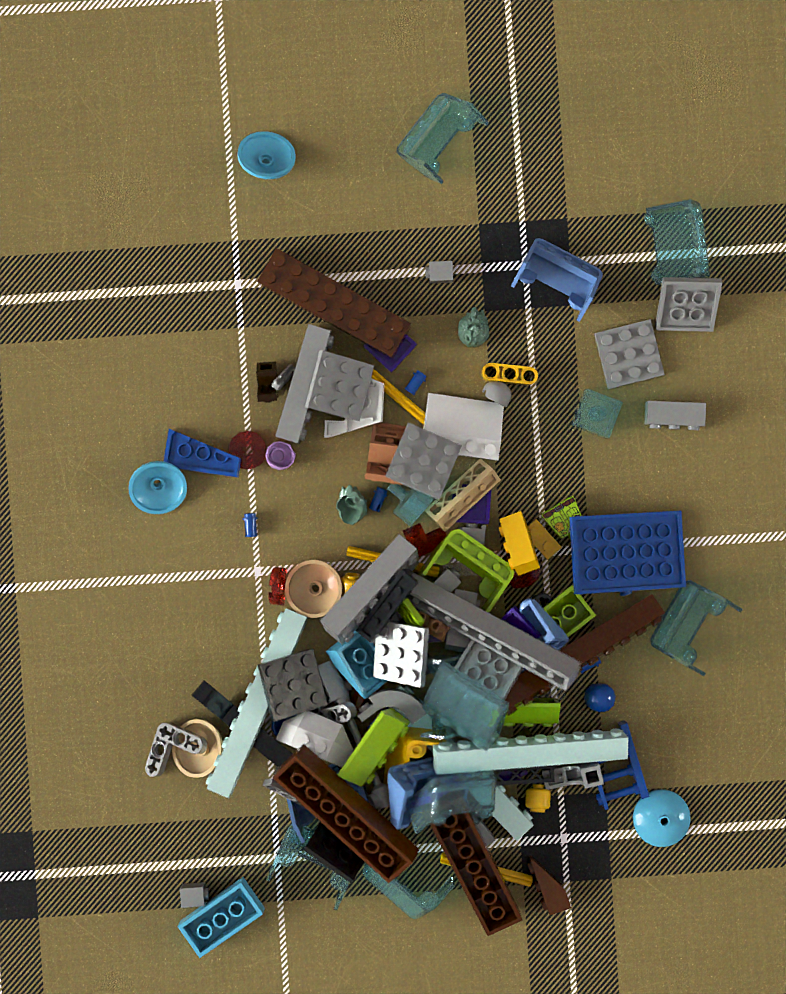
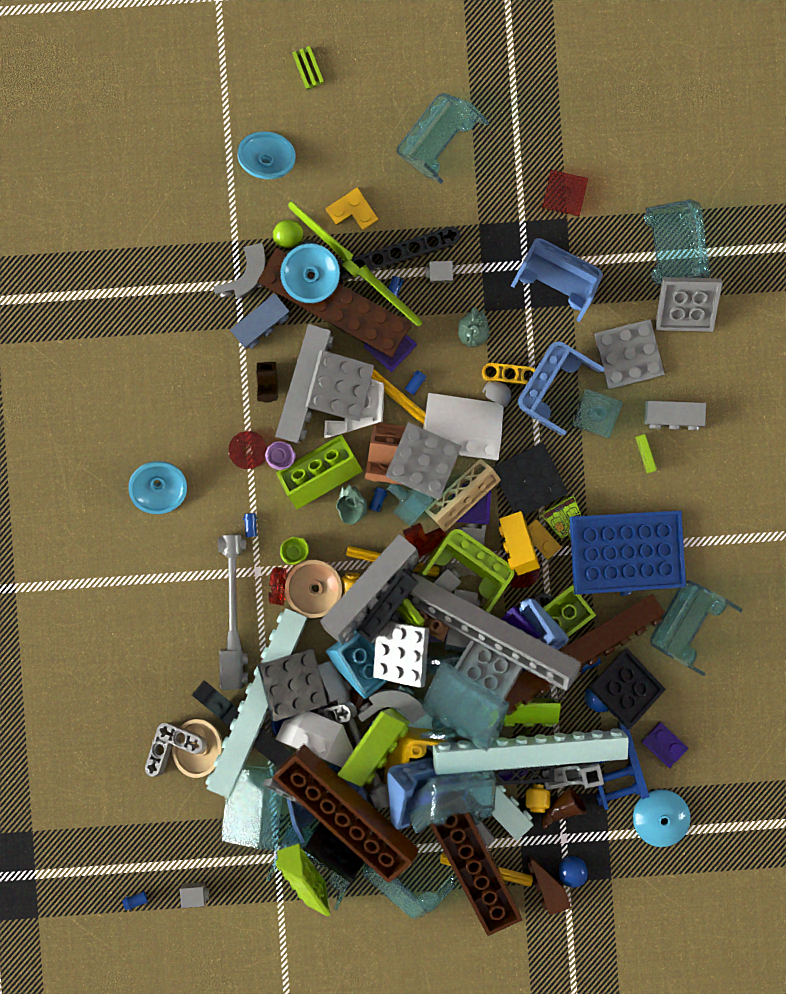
blue wing [164,429,241,478] -> none
medium azure brick [178,877,265,958] -> none
light grey axle [272,364,295,390] -> none
none -> blue pin [122,891,148,911]
none -> light grey arch [213,243,267,299]
none -> light grey bar [218,535,248,690]
none -> clear light blue slope [221,766,283,851]
none -> sand blue brick [230,293,290,349]
none -> lime hair [273,219,303,249]
none -> lime slope [275,844,331,916]
none -> lime slope [276,434,363,510]
none -> lime hair [280,536,309,566]
none -> medium azure dish [281,244,340,303]
none -> lime piece [288,201,423,326]
none -> lime tile [292,46,324,90]
none -> black beam [302,227,460,282]
none -> yellow plate [325,188,378,231]
none -> blue pin [385,276,404,299]
none -> black plate [492,442,569,516]
none -> medium blue windscreen [518,342,605,435]
none -> clear red plate [542,170,588,217]
none -> reddish brown hat [542,787,587,829]
none -> blue hair [559,856,588,888]
none -> black plate [588,648,666,730]
none -> lime tile [635,434,657,473]
none -> dark purple plate [641,721,689,769]

